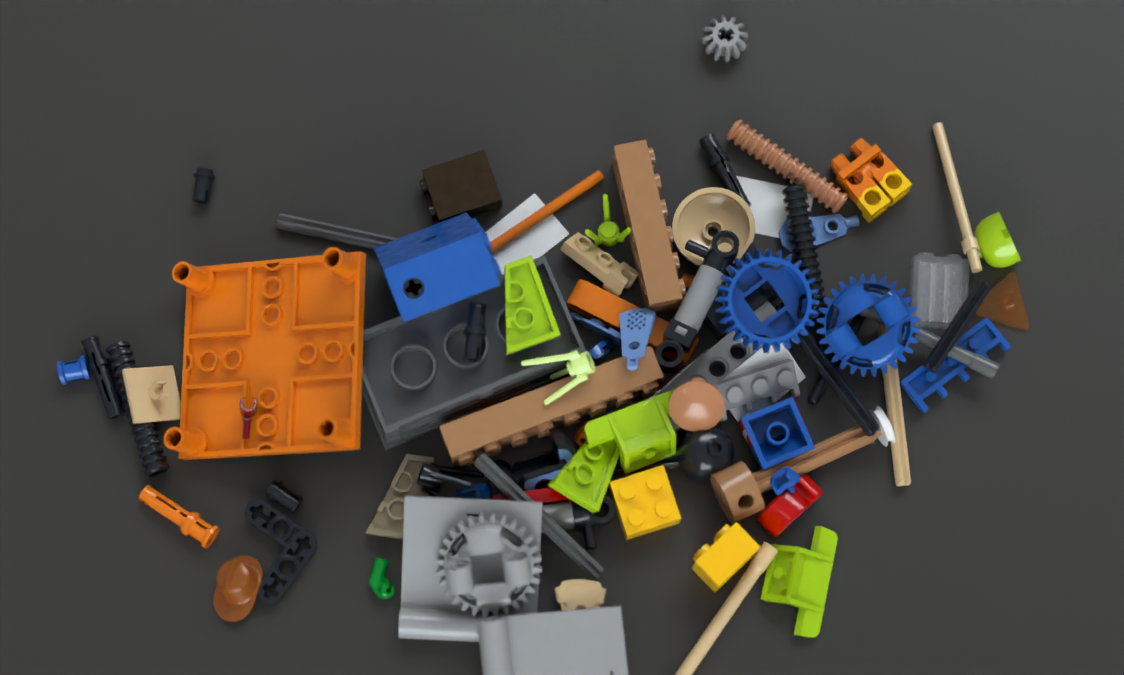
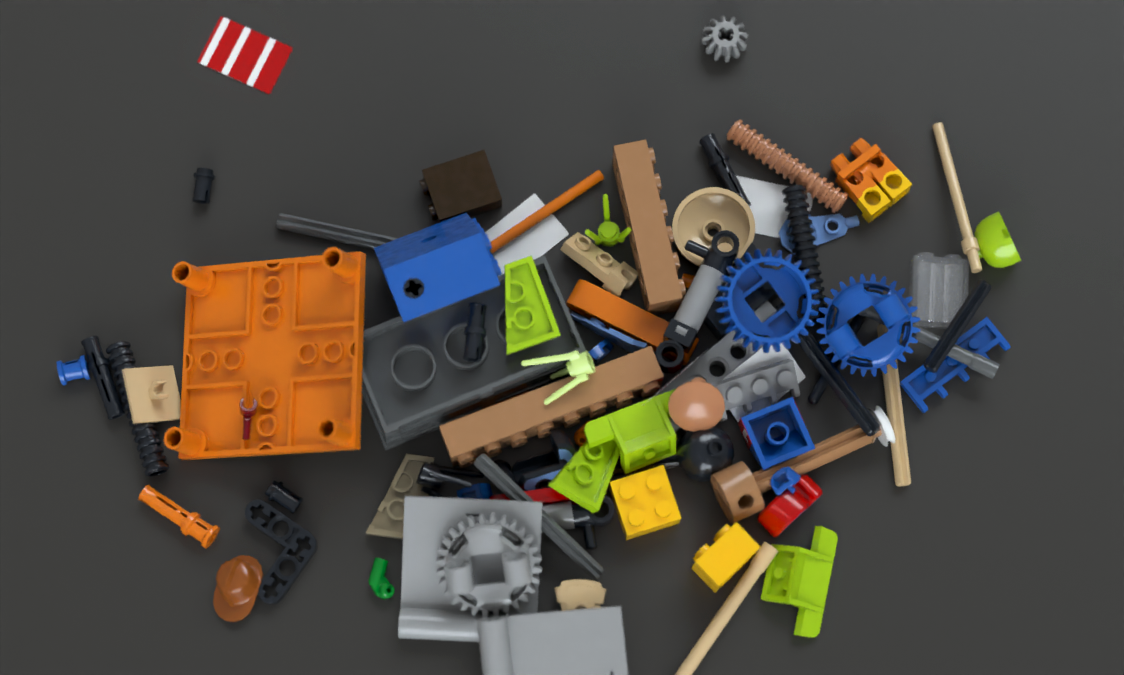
medium blue piece [619,308,656,370] -> none
clear orange piece [974,272,1030,330] -> none
none -> red sticker [197,16,293,94]

